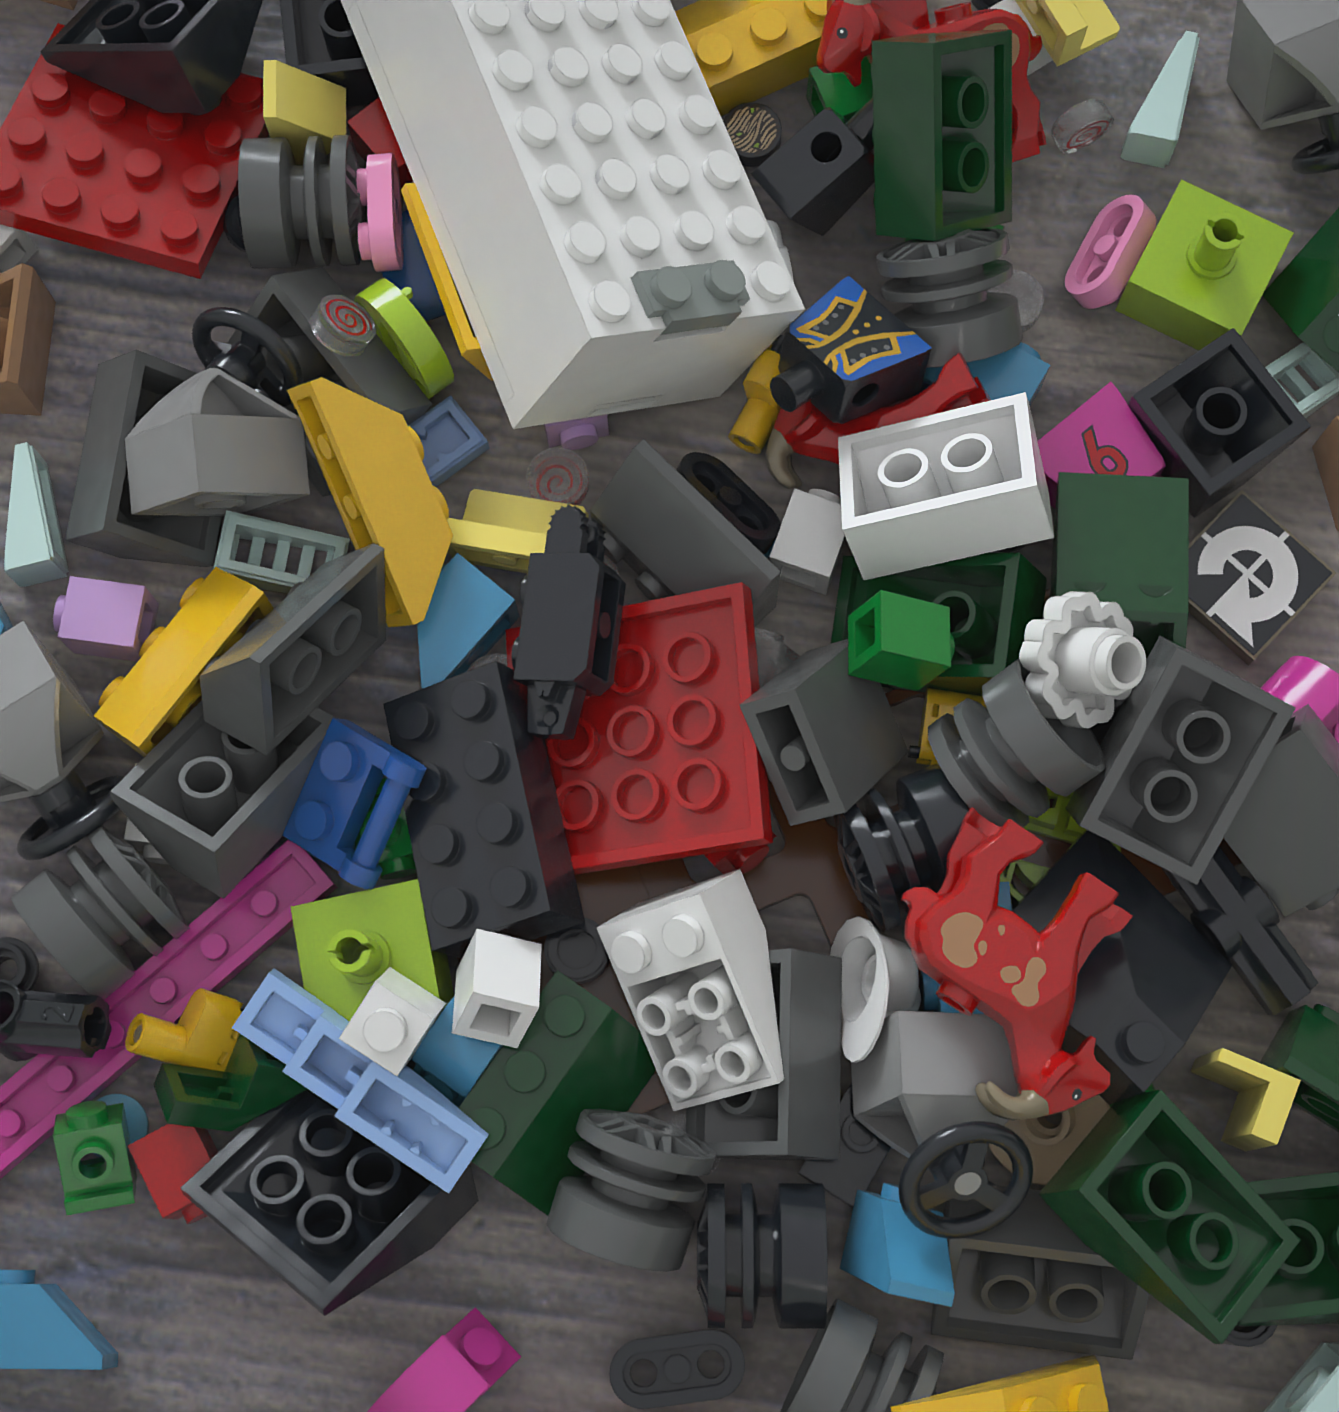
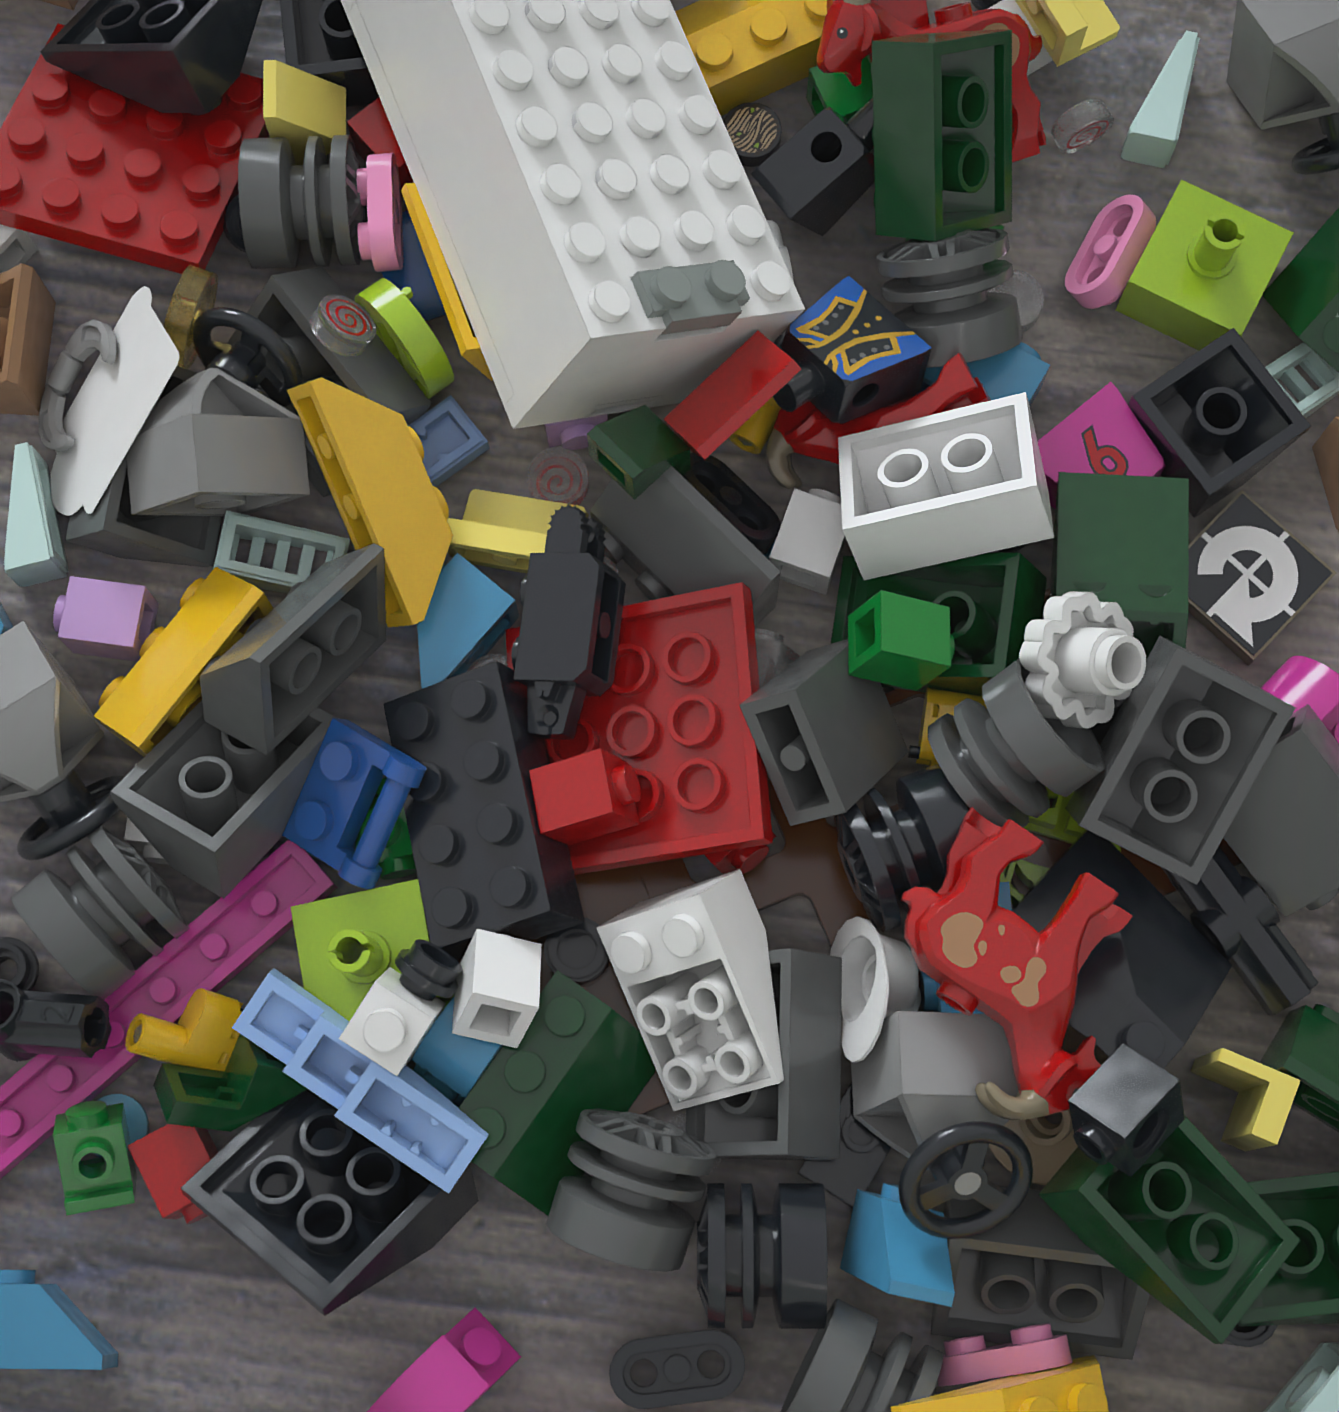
none -> light grey piece [38,319,116,452]
none -> white sticker [50,286,179,516]
none -> clear yellow piece [163,265,218,369]
none -> black plate [395,939,462,1001]
none -> red brick [529,748,641,846]
none -> dark green slope [587,405,690,500]
none -> red slope [663,331,802,460]
none -> bright pink plate [937,1323,1073,1386]
none -> brick [1068,1043,1185,1177]

